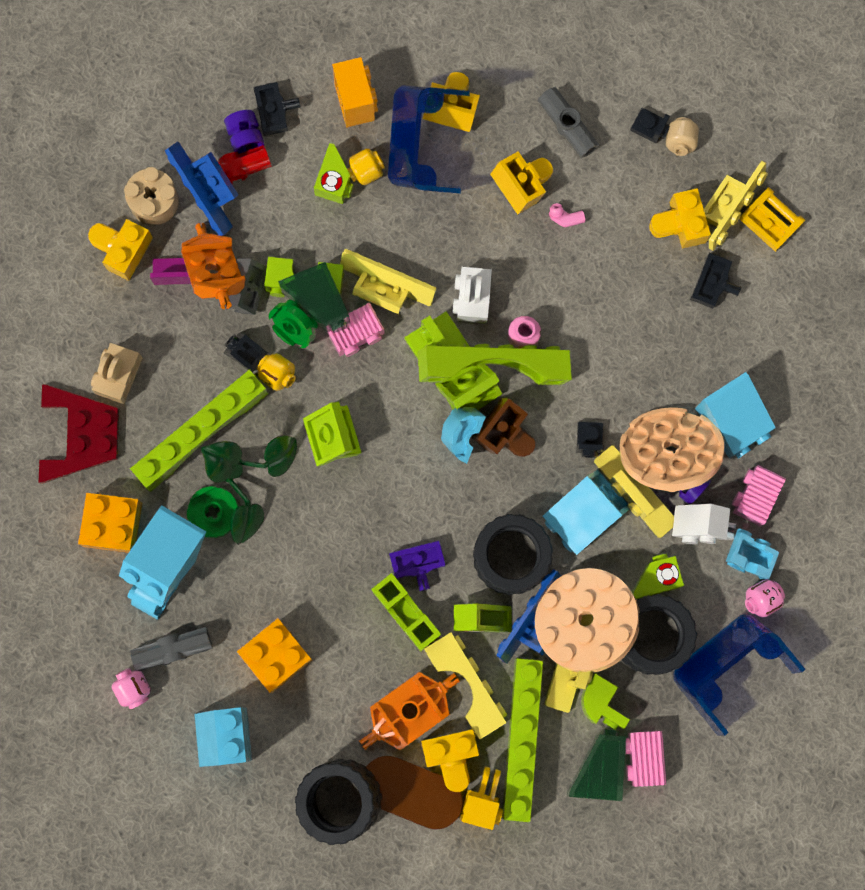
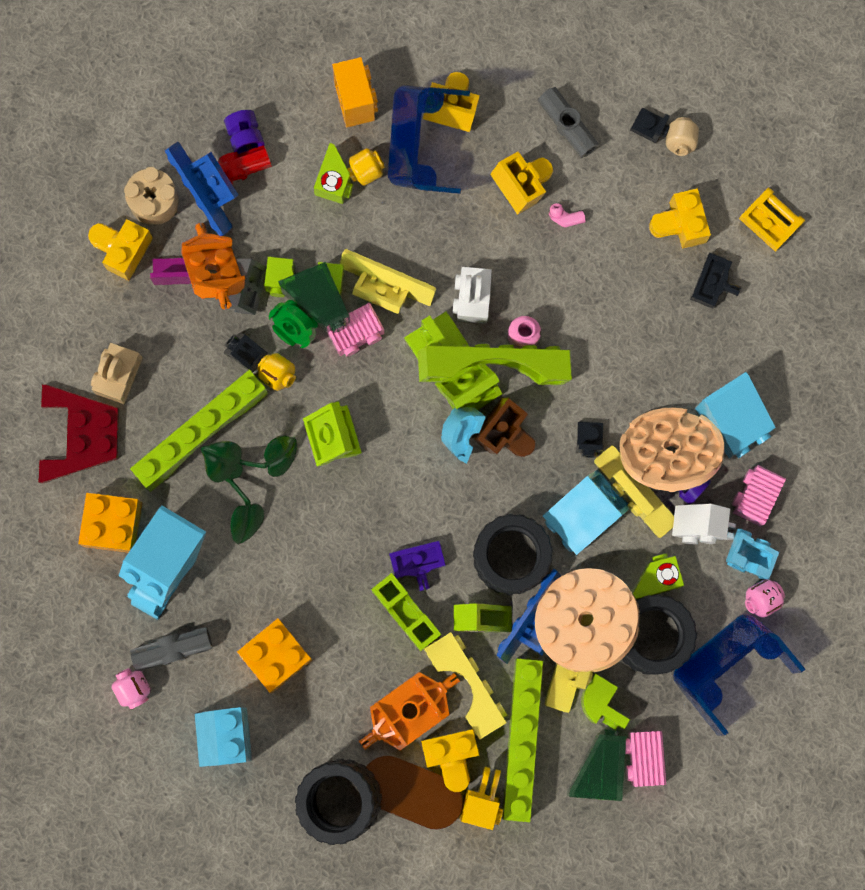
green plate [187,486,238,538] -> none
black plate [253,82,301,136] -> none
light yellow bracket [704,161,768,251] -> none

